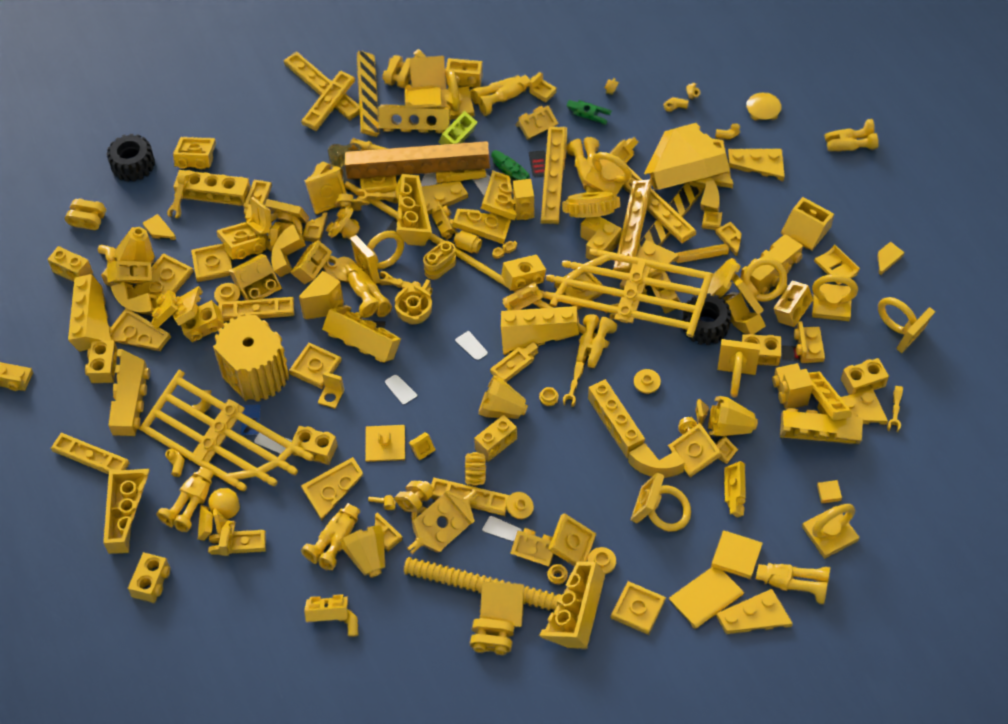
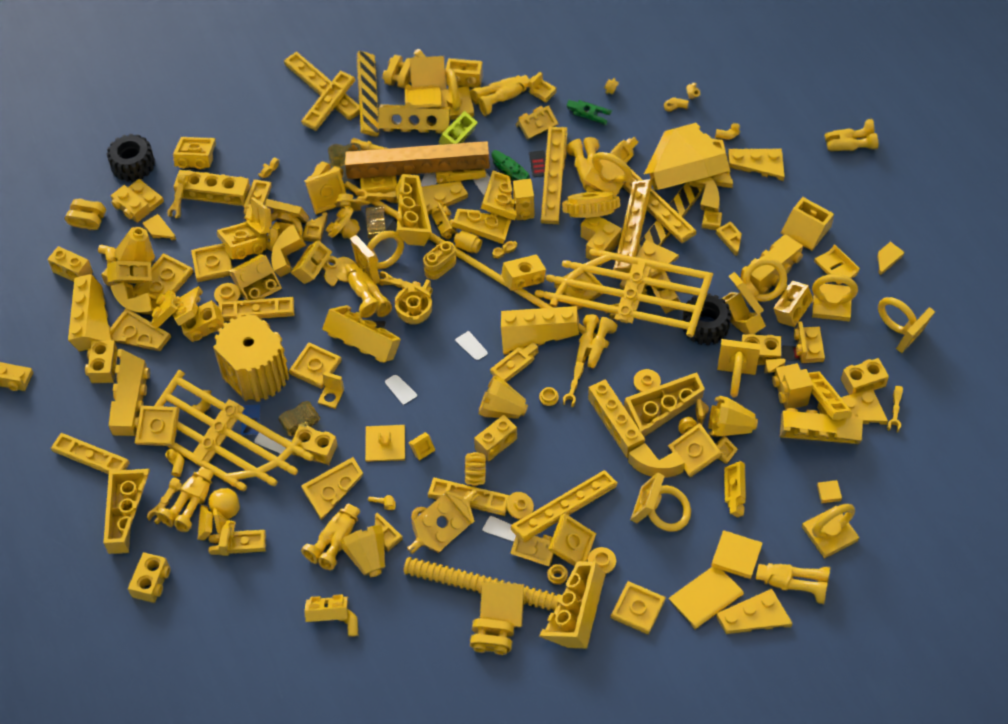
yellow slope [299,271,344,319] -> none
yellow brick [394,481,434,512] -> none
yellow hinge [502,282,543,311] -> none
yellow axle [676,244,729,263] -> none
yellow tile [707,258,741,299] -> none
yellow dish [747,93,781,120] -> none
none -> yellow plate [111,179,164,223]
none -> yellow tile [135,406,180,446]
none -> yellow piece [147,478,182,524]
none -> yellow piece [258,157,280,178]
none -> clear yellow axle [278,401,320,436]
none -> clear yellow axle [365,206,386,239]
none -> yellow tile [510,470,617,543]
none -> yellow wedge [624,372,705,437]
none -> yellow slope [764,359,786,373]

